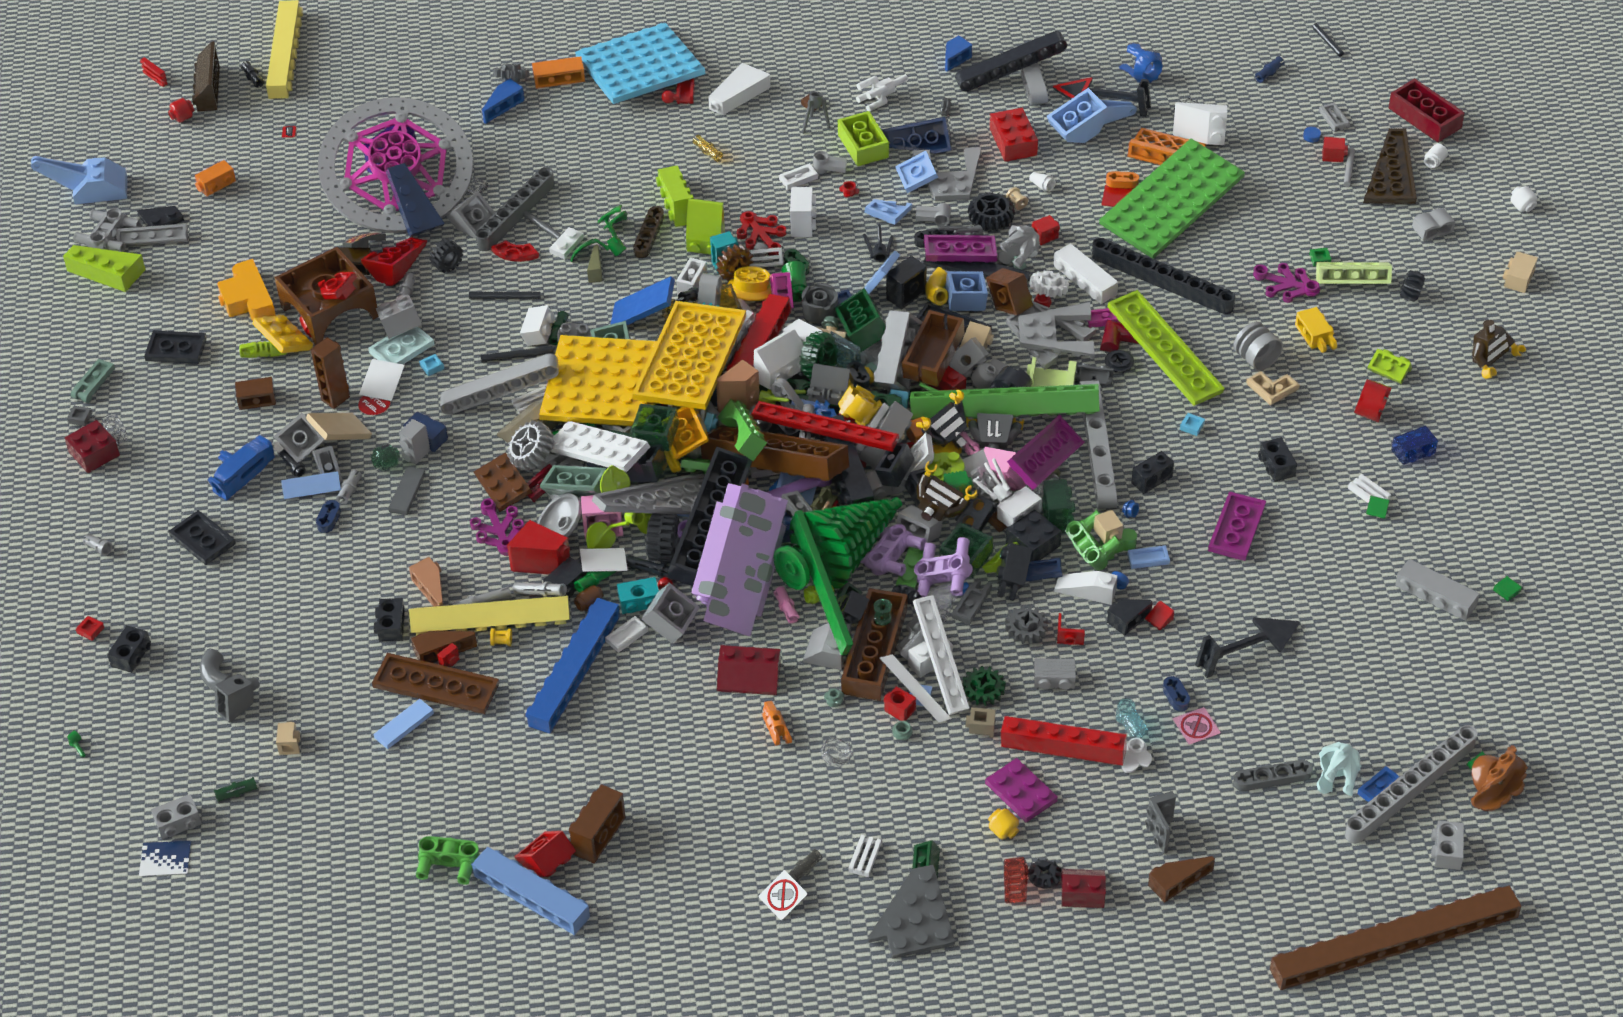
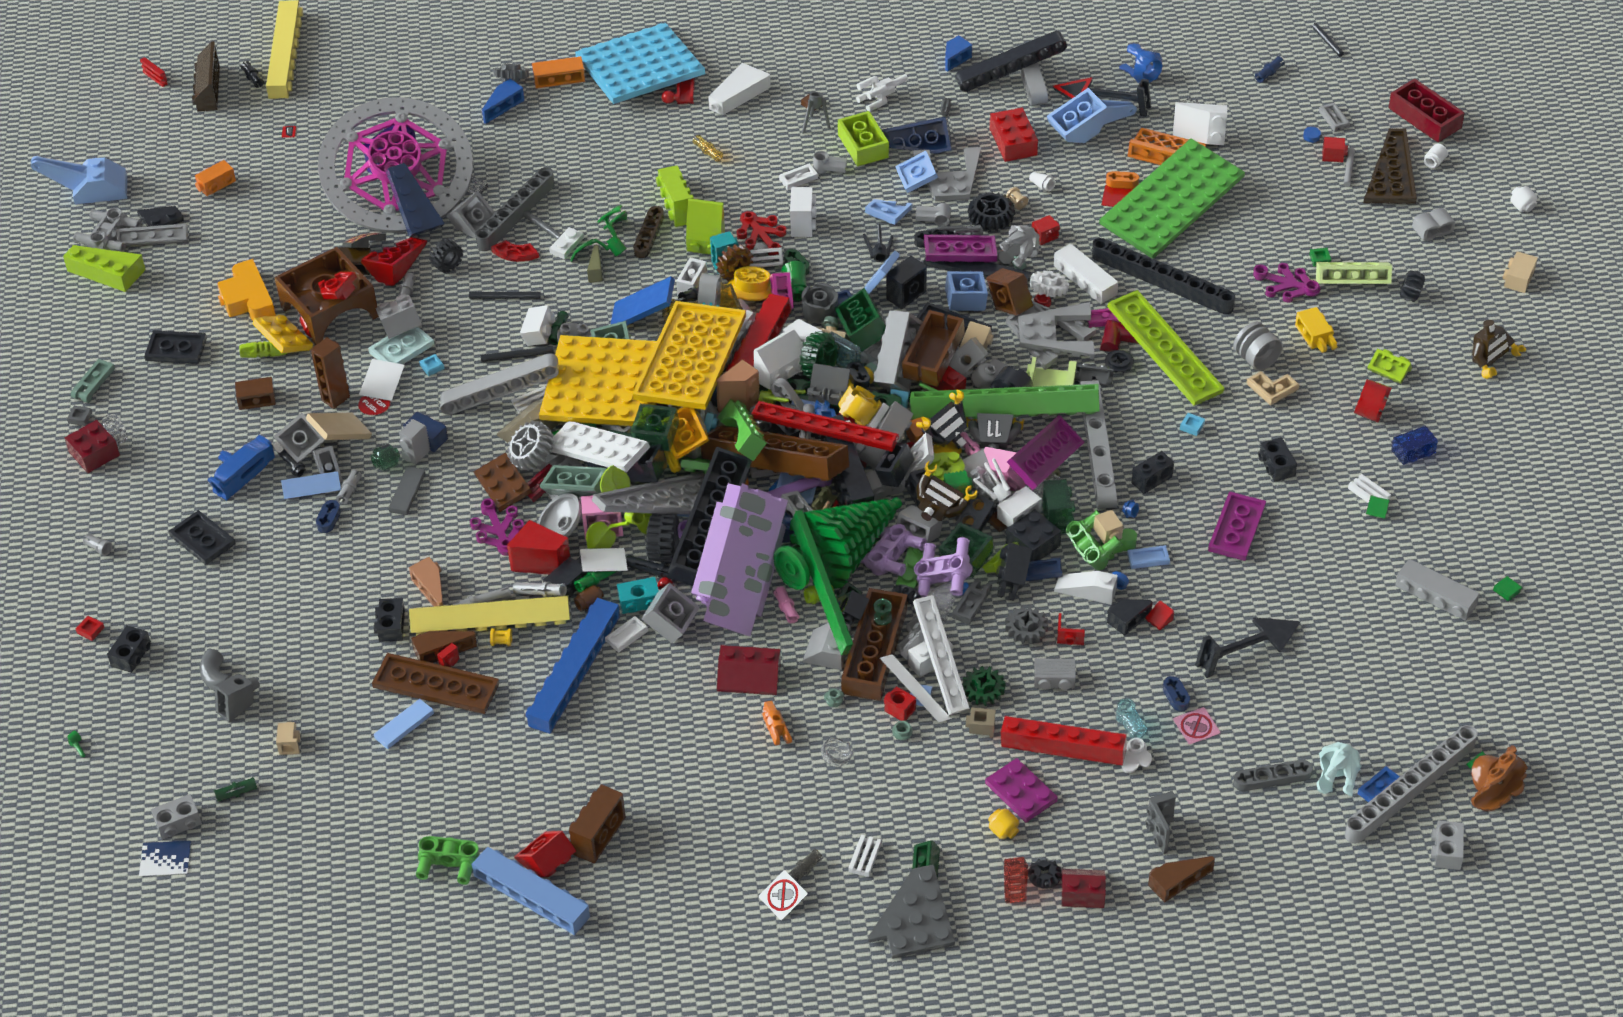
red head [168,98,195,123] -> none
red plate [839,181,859,198] -> none
yellow cylinder [925,267,948,306] -> none
reddish brown brick [1270,885,1522,991] -> none

